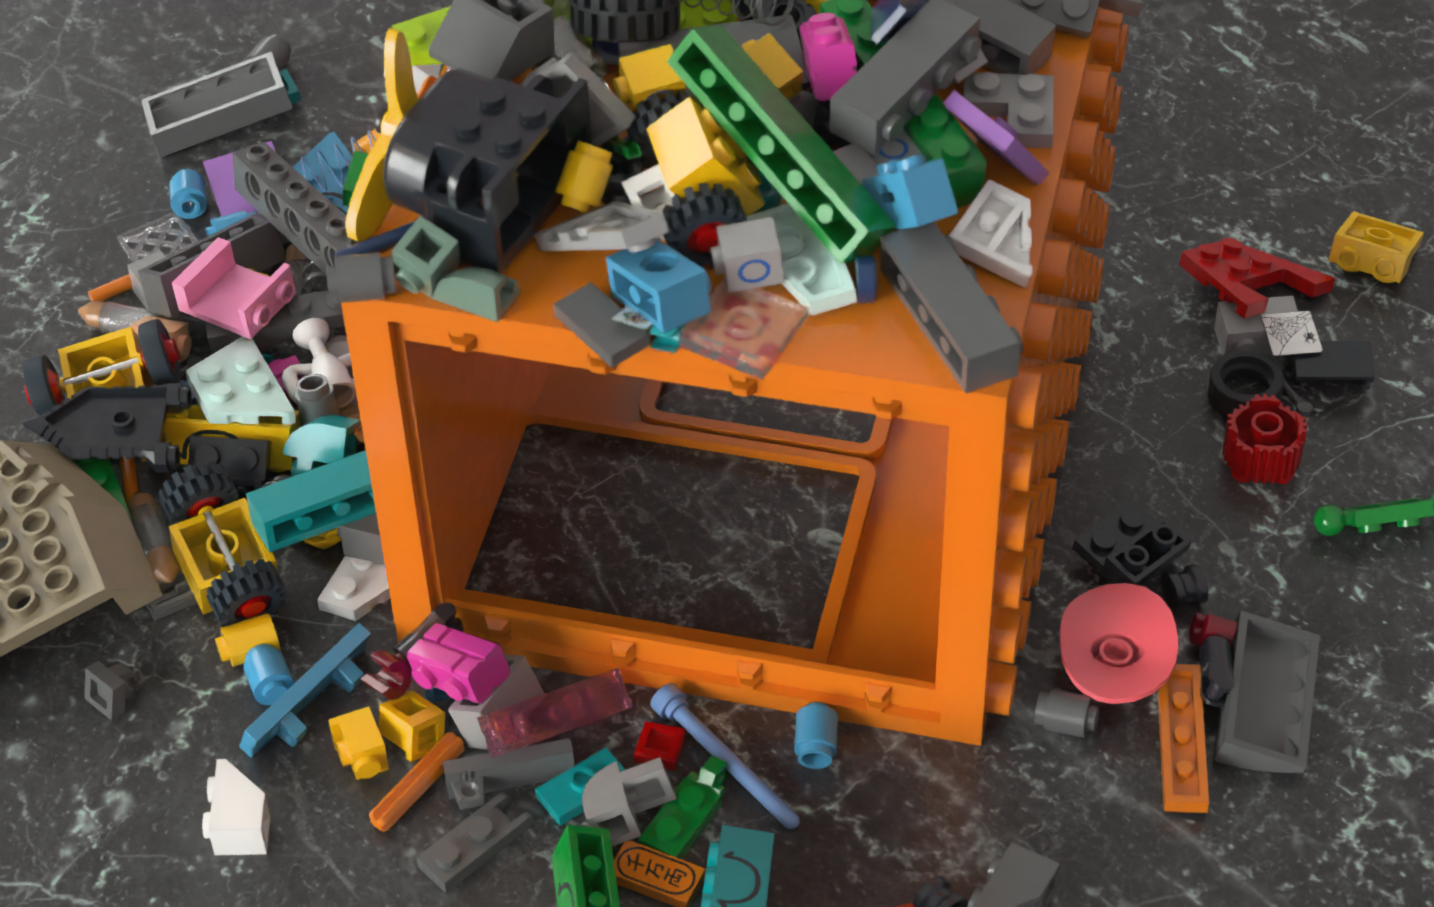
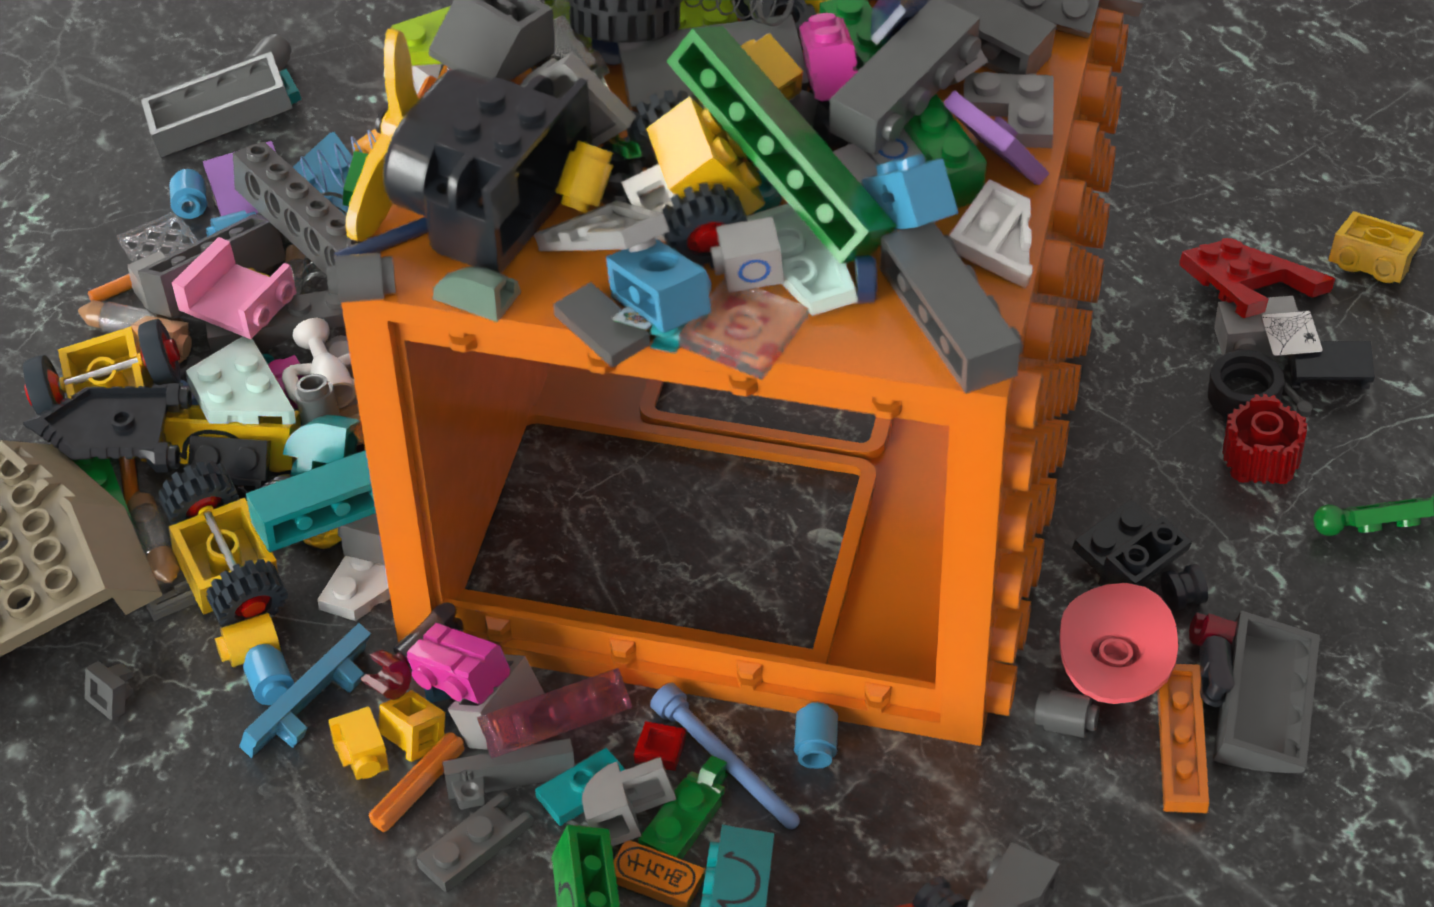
white slope [203,759,271,855] -> none
sand green brick [392,216,460,299] -> none
yellow brick [614,44,685,113] -> none

